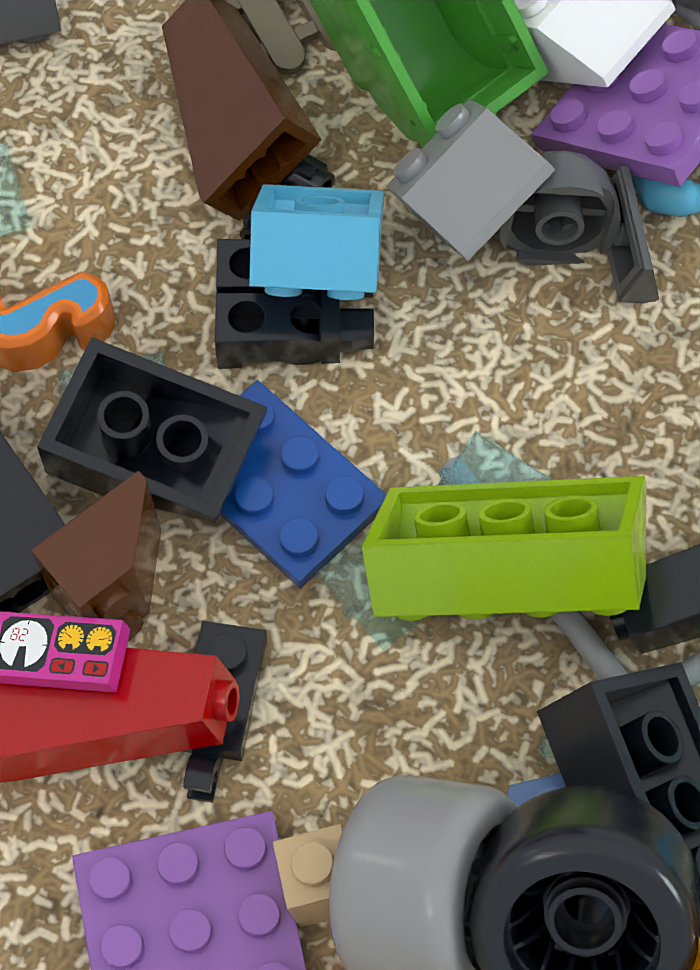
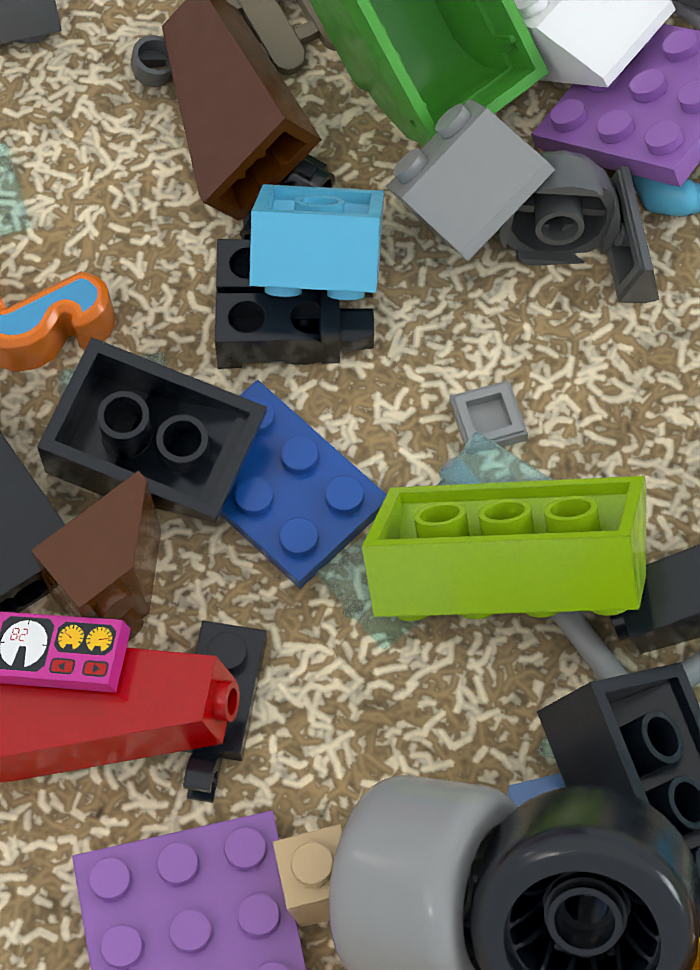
none -> dark grey hinge [130,35,173,87]
none -> light grey tile [449,380,528,456]

